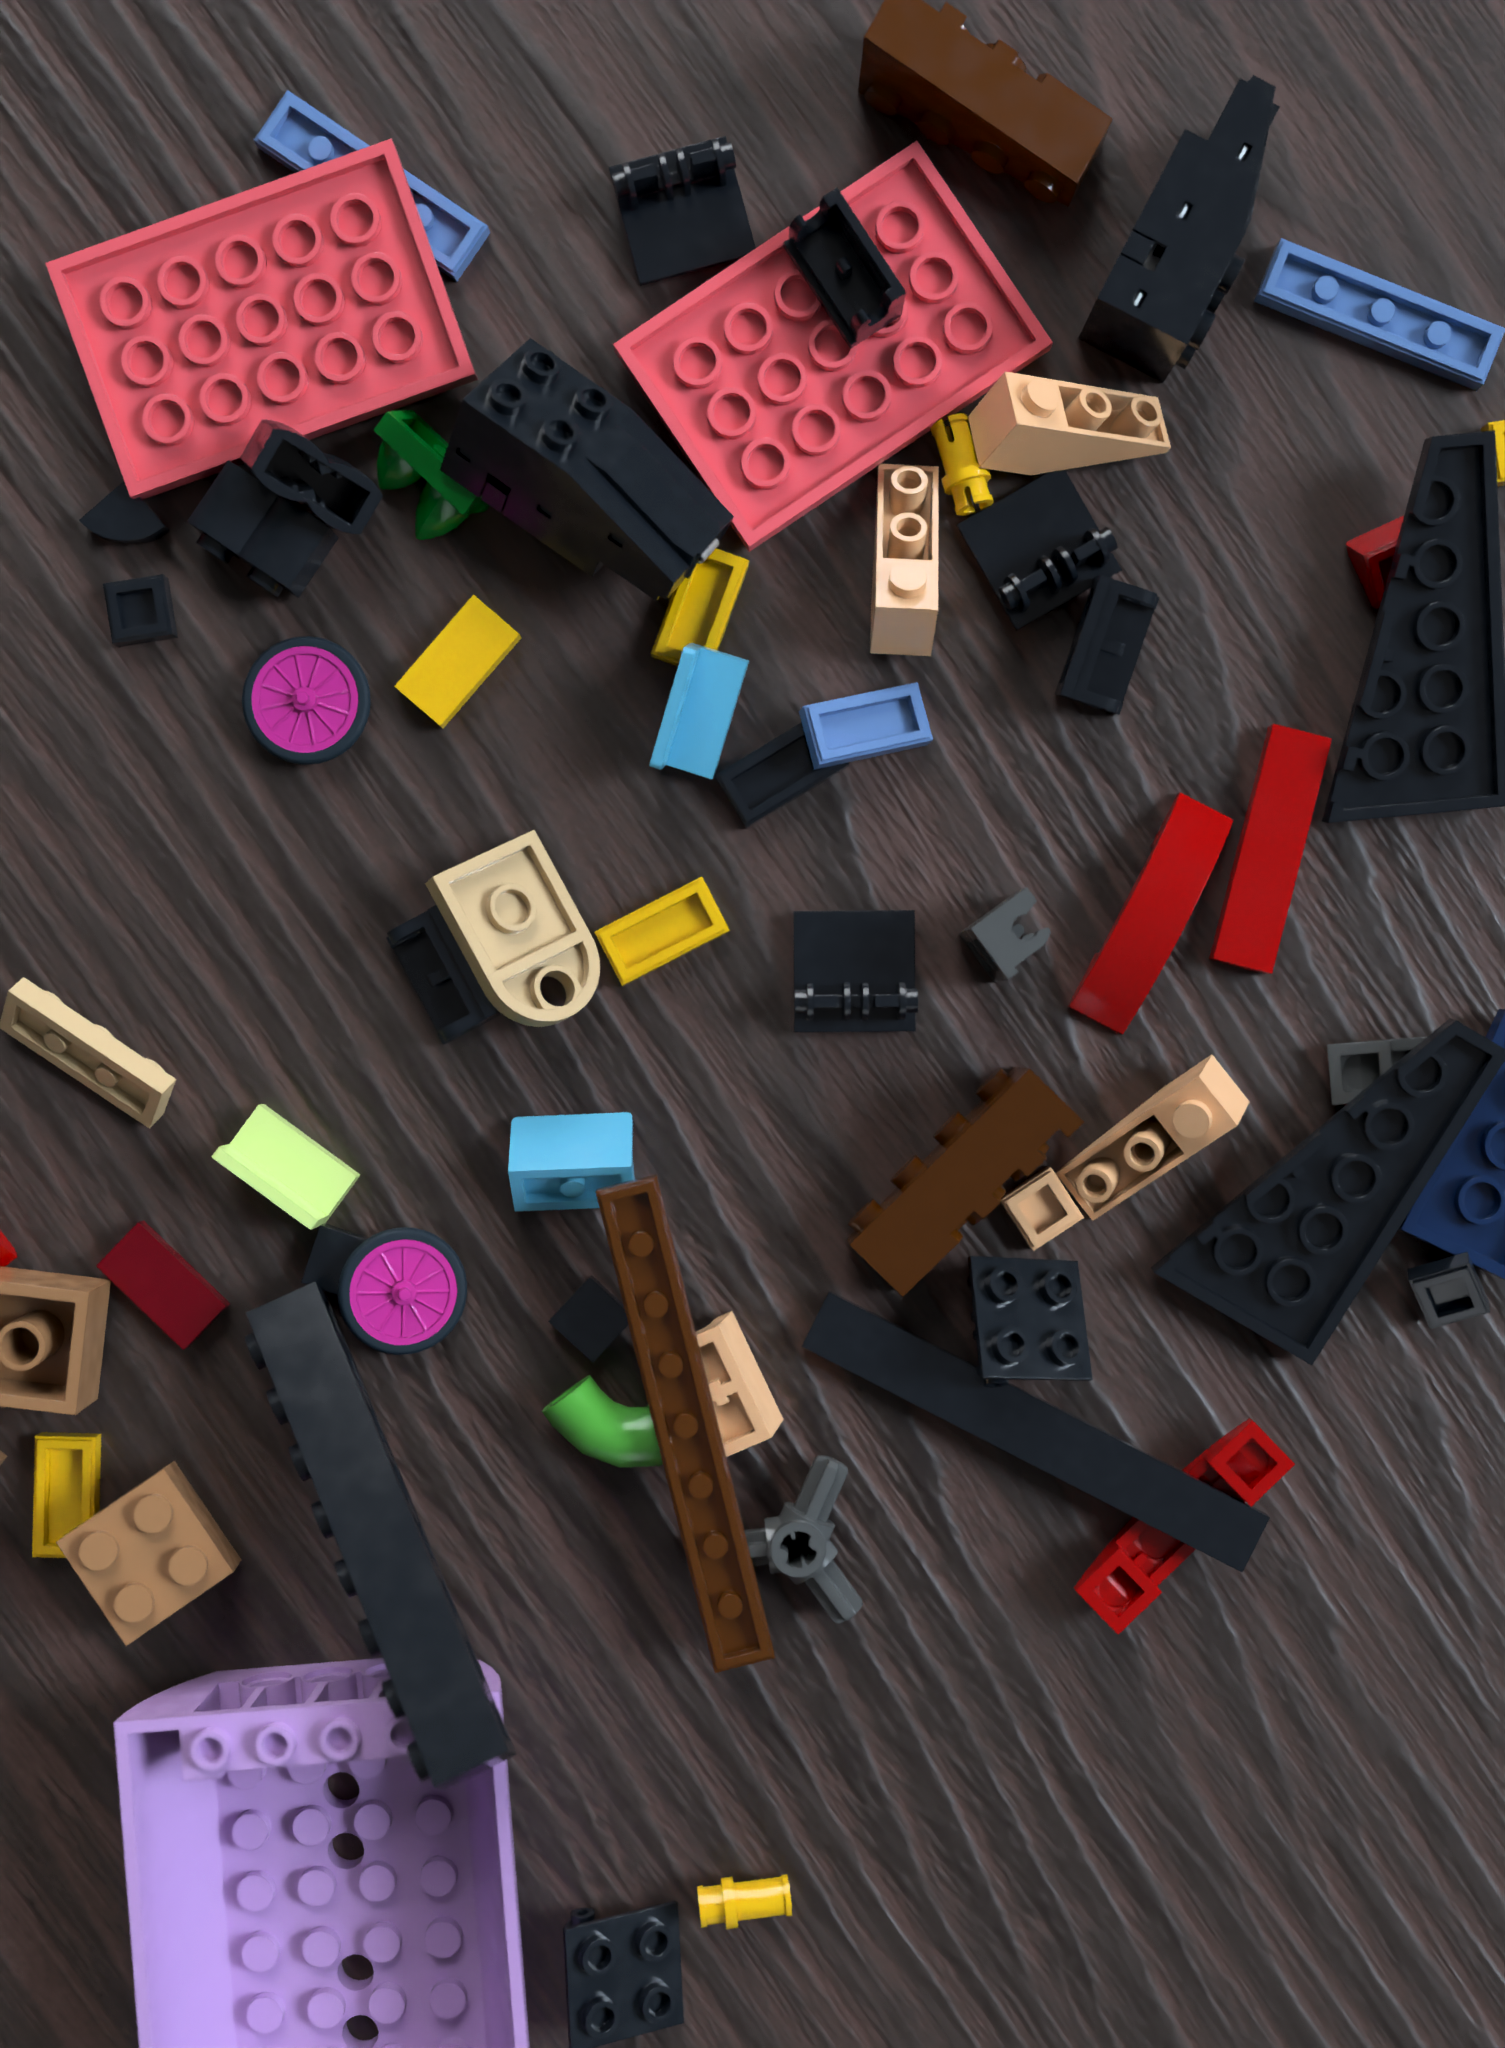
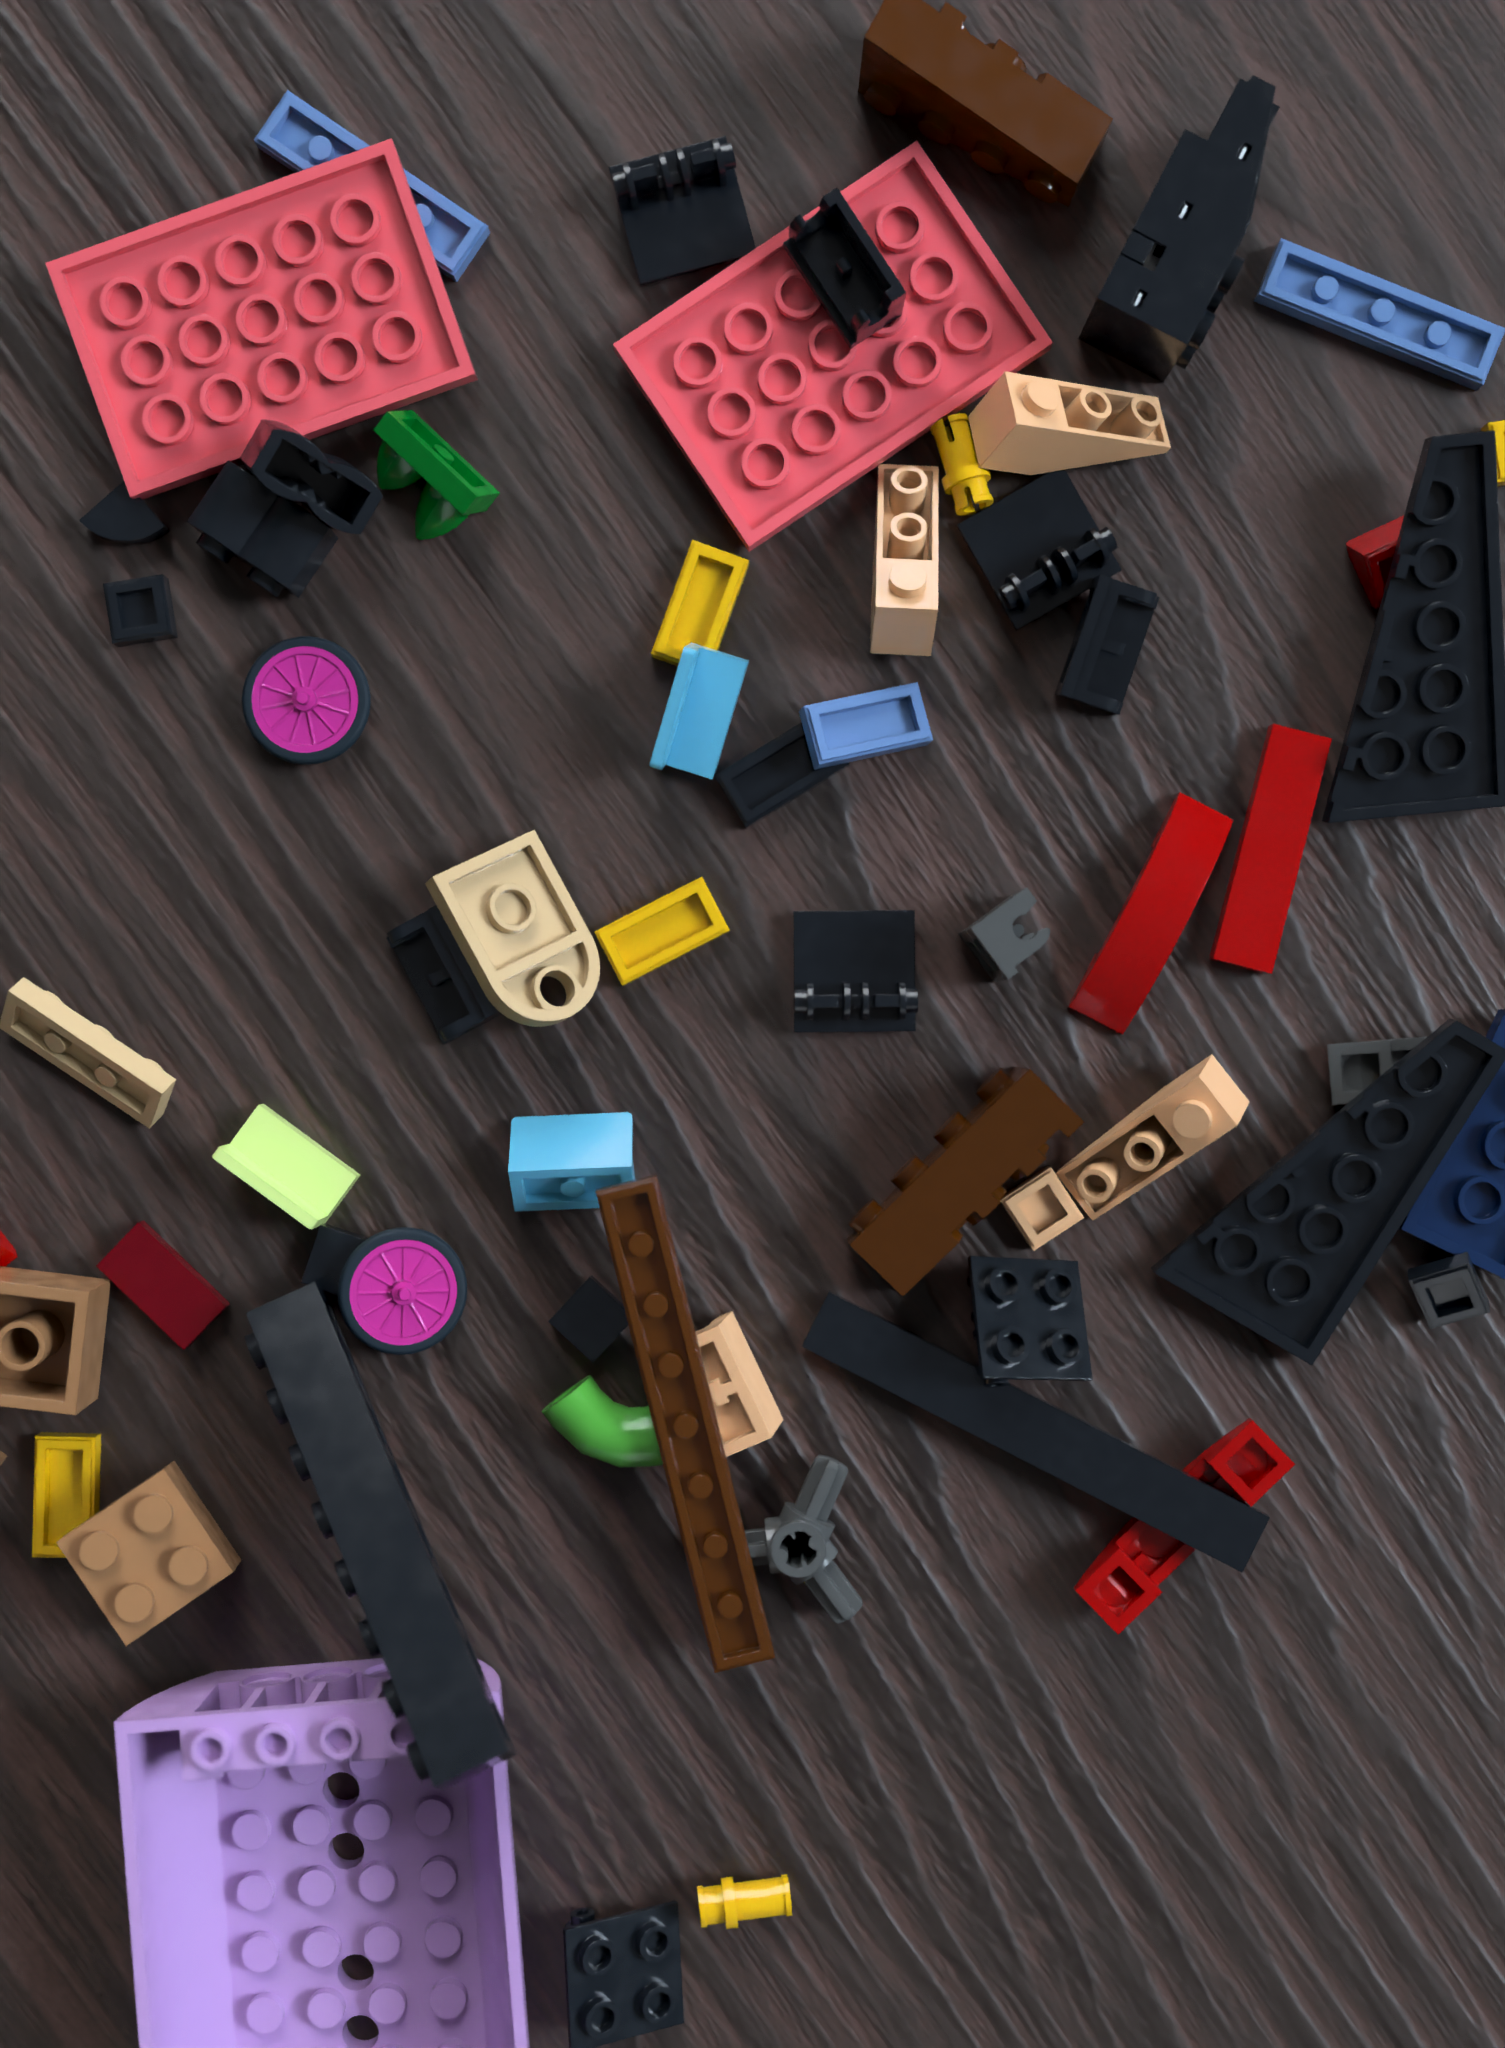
yellow tile [394,594,522,728] -> none
black piece [440,338,734,601] -> none

